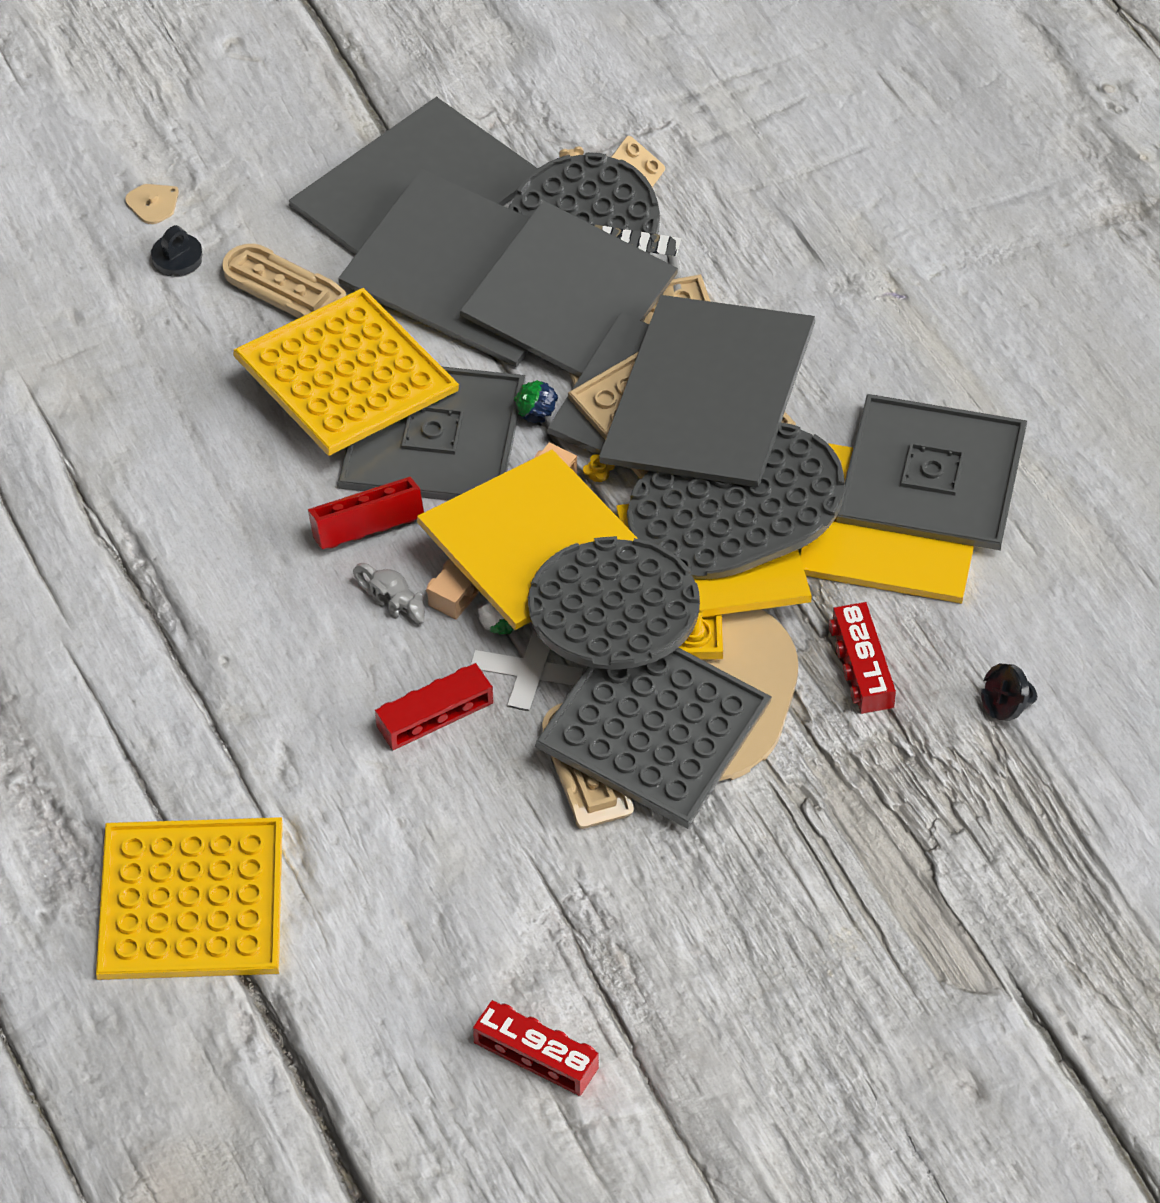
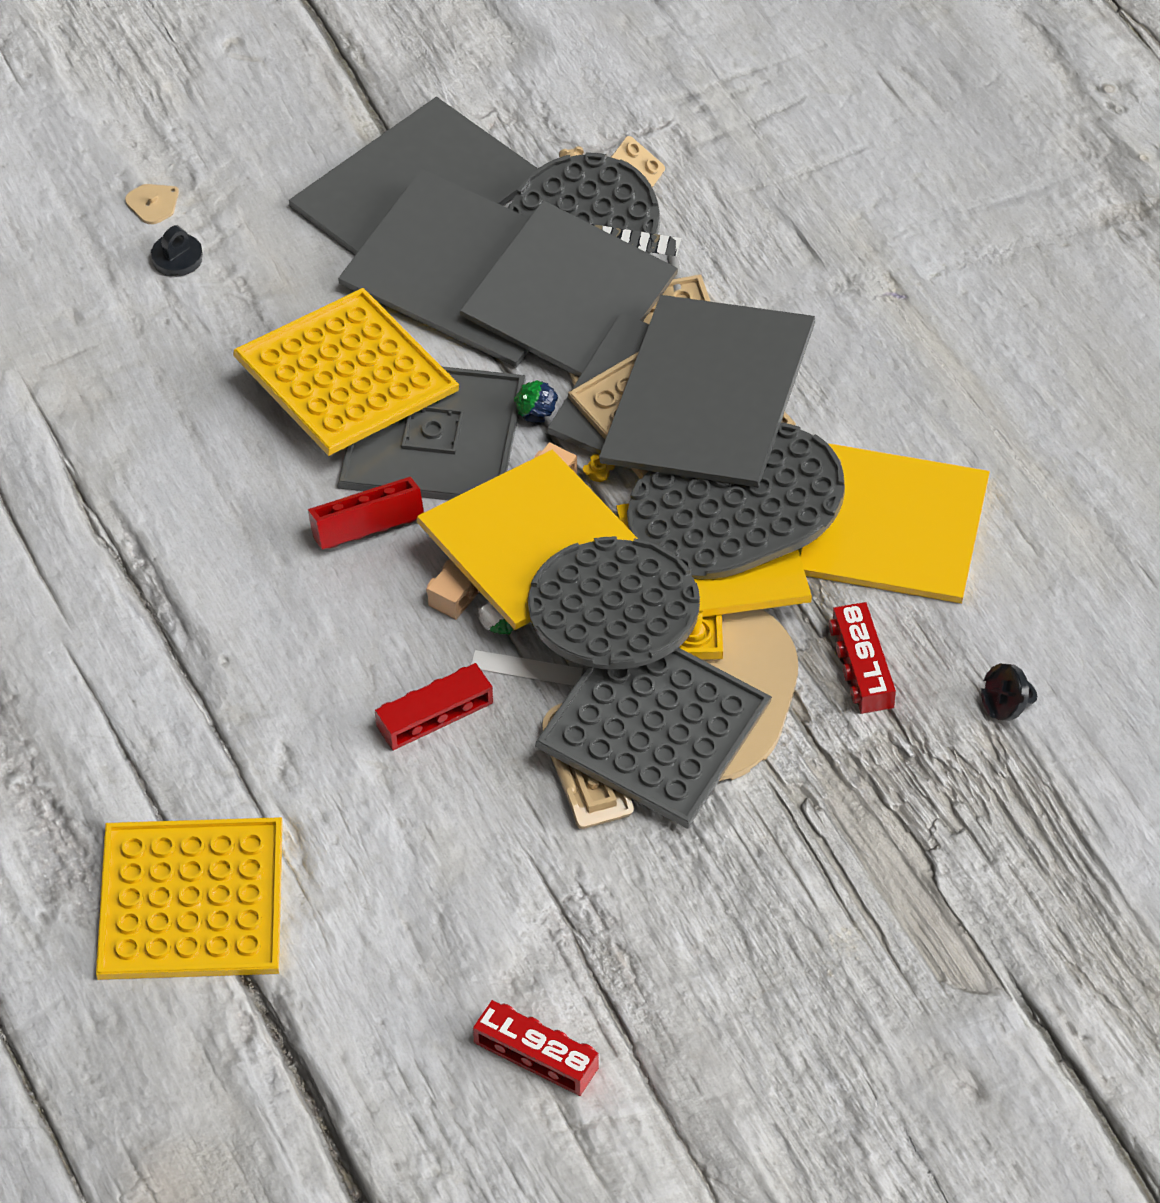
tan piece [223,244,346,318] -> none
light grey animal [353,563,425,623] -> none
white sticker [508,629,550,710] -> none
dark grey tile [836,394,1027,551] -> none

